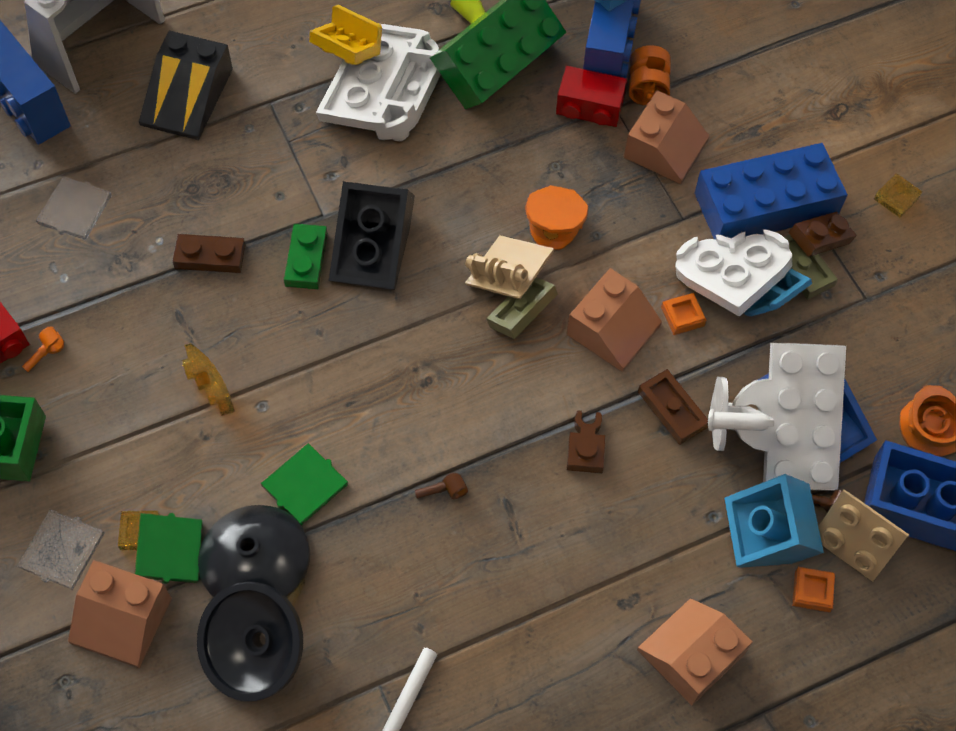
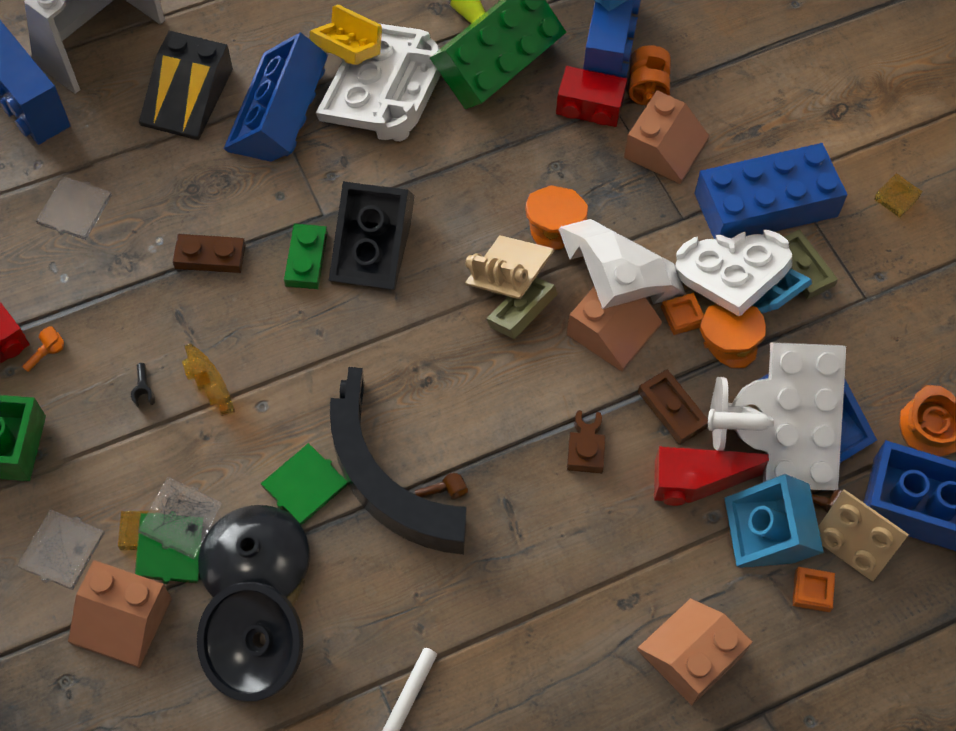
reddish brown plate [788,211,857,257] -> none
none -> black hand [131,363,155,407]
none -> clear piece [138,476,222,559]
none -> blue slope [224,32,328,162]
none -> black arch [330,367,466,555]
none -> white brick [559,219,685,309]
none -> red slope [654,446,769,506]
none -> orange hat [699,304,766,368]

